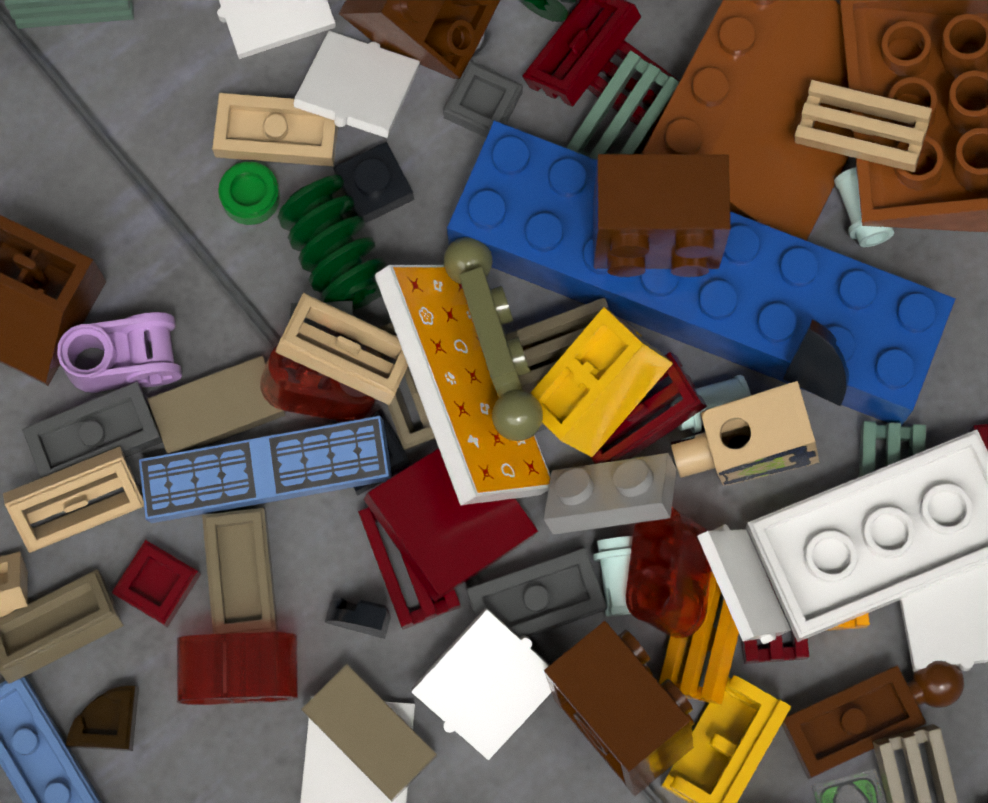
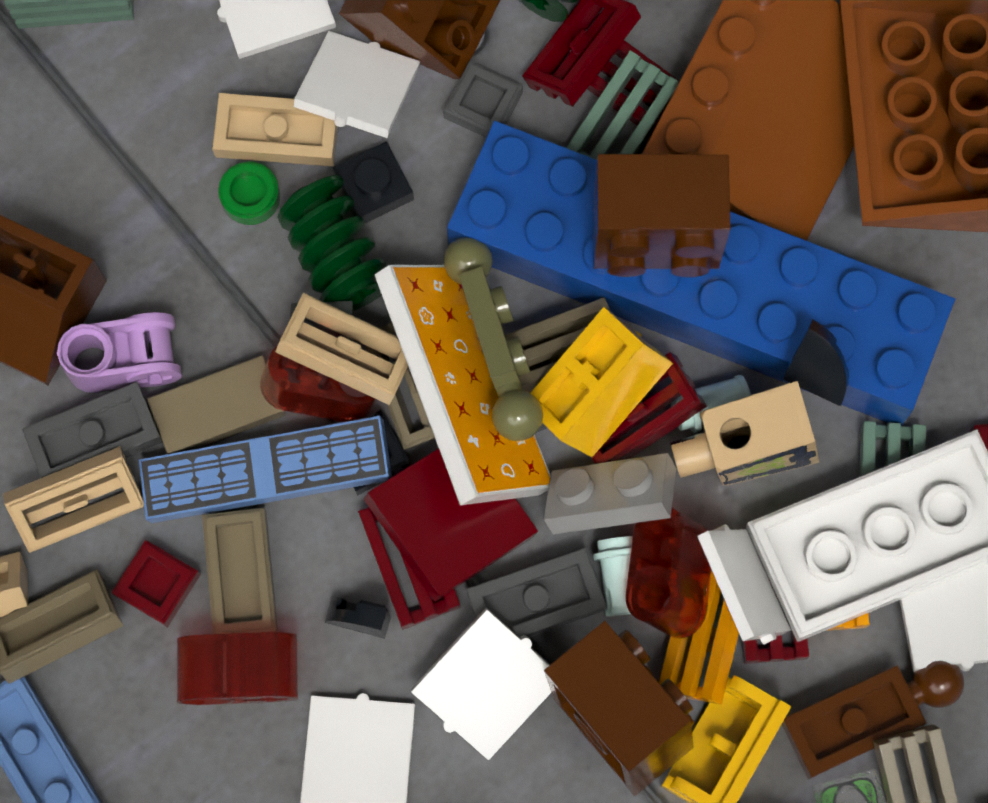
dark brown tile [66,686,139,751] -> none
dark tan tile [301,664,437,802] -> none
tan tile [795,80,932,172] -> none
light aqua pin [834,167,894,247] -> none

